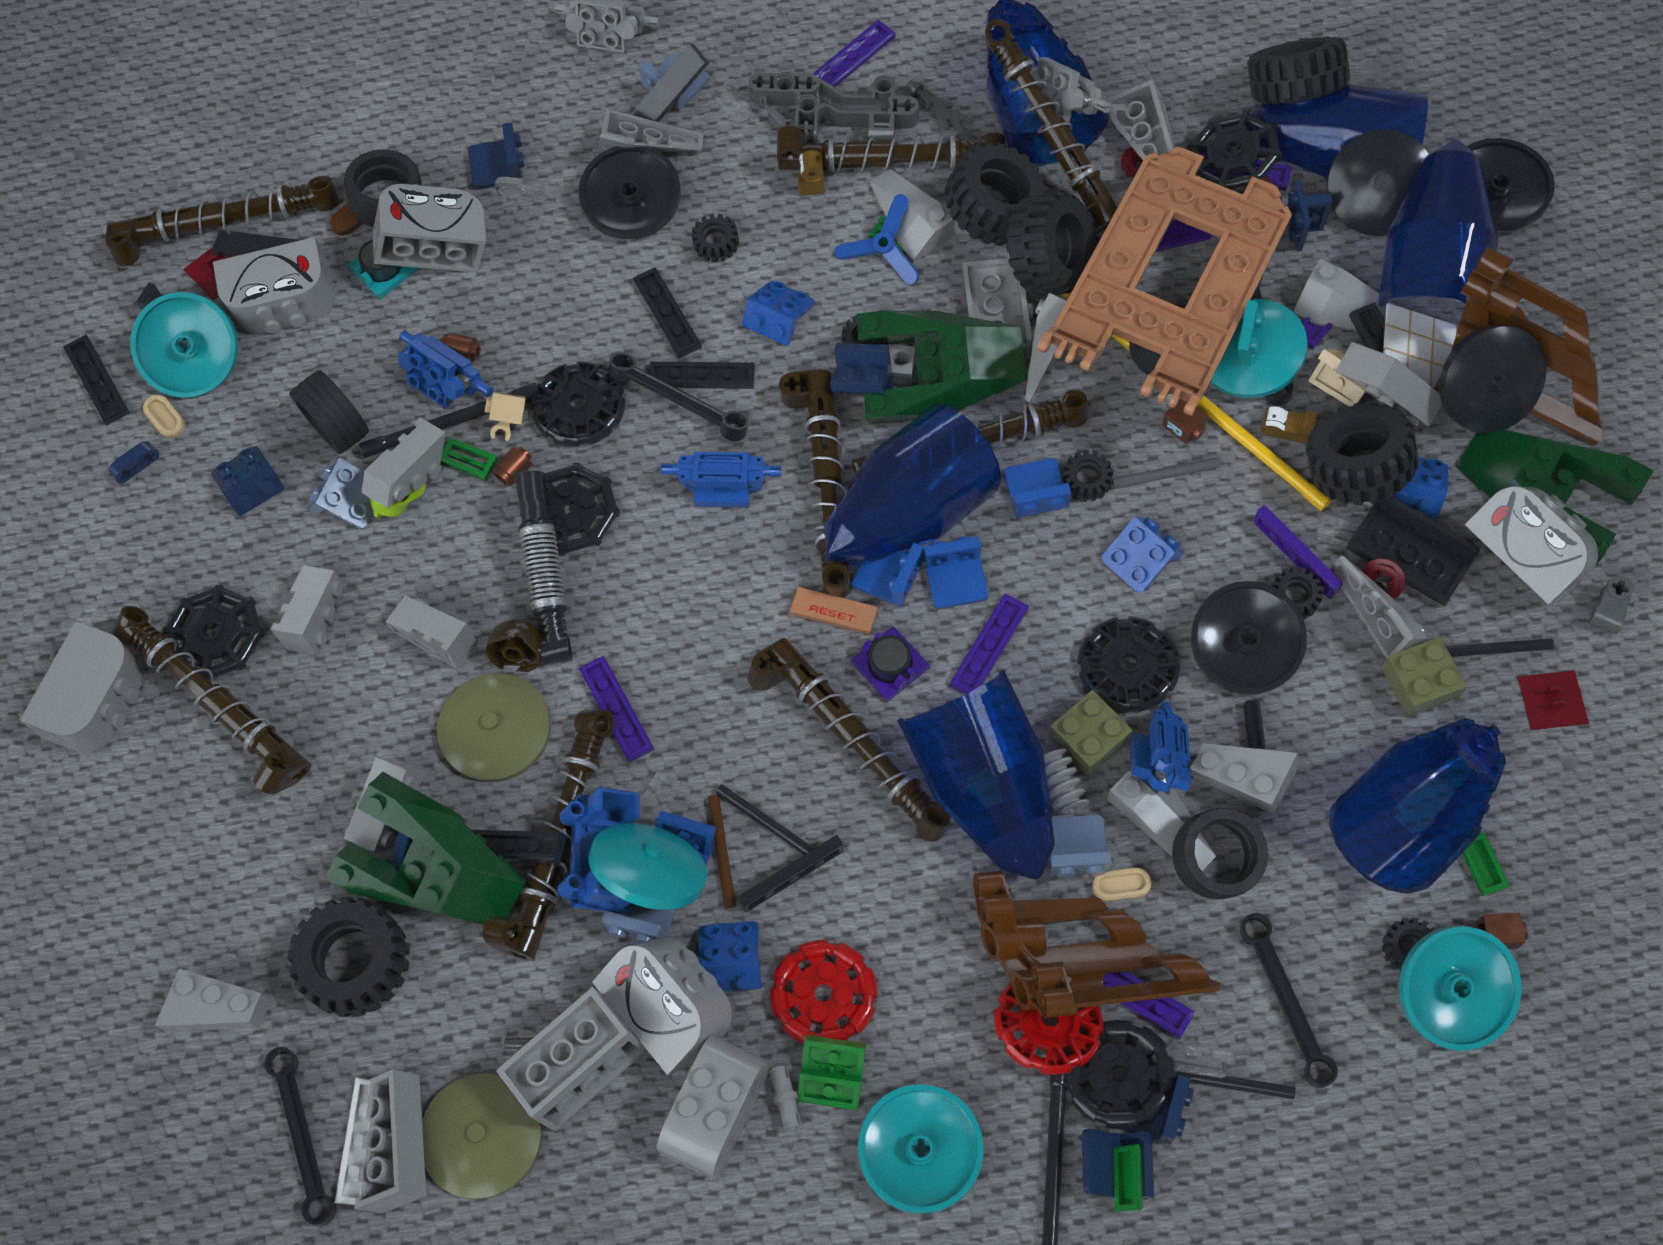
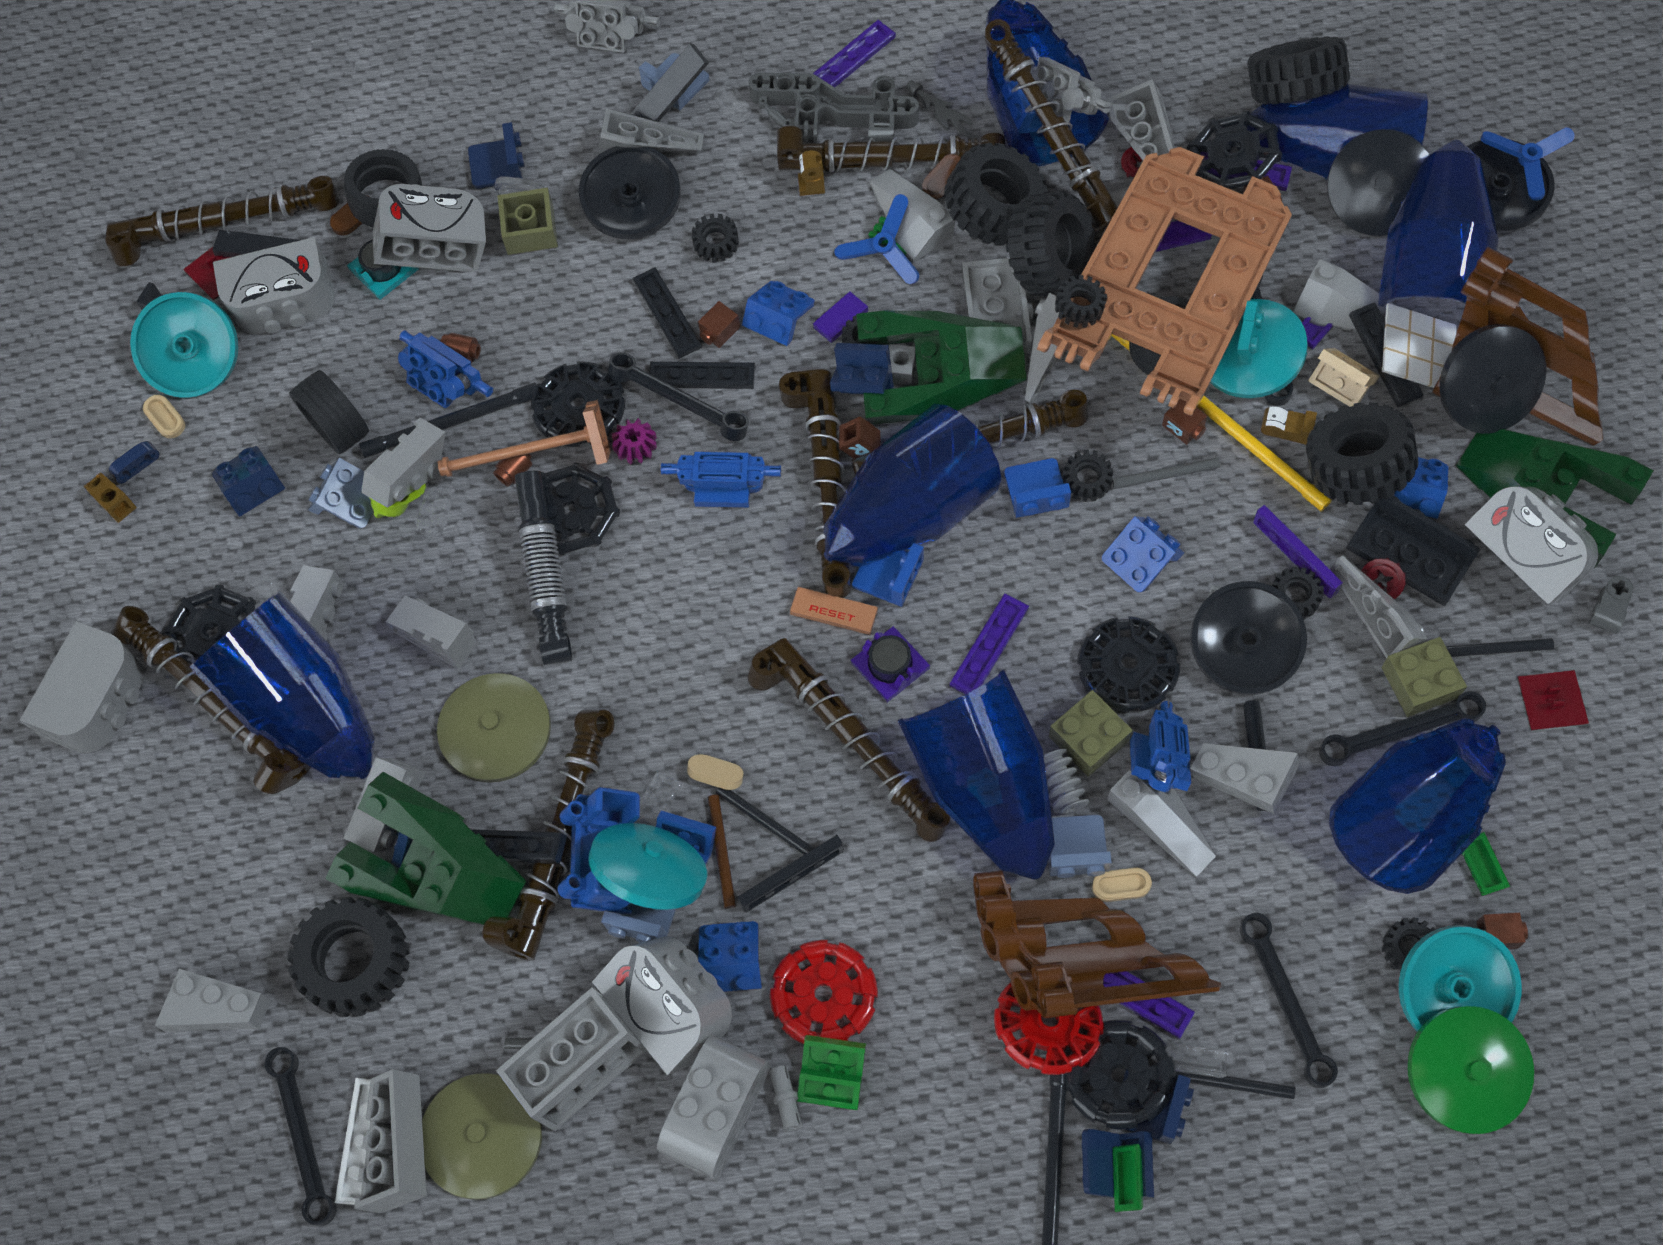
black tile [63,334,130,425] -> none
green tile [440,438,498,481] -> none
tan brick [485,391,525,441] -> none
dark brown cylinder [486,619,542,672] -> none
dark purple tile [579,656,654,763] -> none
teal dish [858,1084,984,1214] -> none
blue bracket [924,536,988,609] -> none
black tyre [1172,808,1269,899] -> none
dark blue bracket [1284,180,1332,252] -> none
light grey wedge [1335,342,1442,427] -> none
none -> pearl gold leg [84,472,137,523]
none -> clear blue windscreen [190,591,375,779]
none -> nougat tile [437,400,611,477]
none -> olive brick [497,187,558,255]
none -> magenta gear [612,418,657,465]
none -> tan tile [687,754,743,790]
none -> copper brick [698,301,740,348]
none -> dark purple tile [813,291,868,343]
none -> copper brick [839,416,881,459]
none -> reddish brown tile [922,153,961,199]
none -> black tyre [1055,275,1107,328]
none -> black piece [1319,691,1486,767]
none -> green dish [1407,1006,1534,1134]
none -> blue piece [1480,128,1575,201]

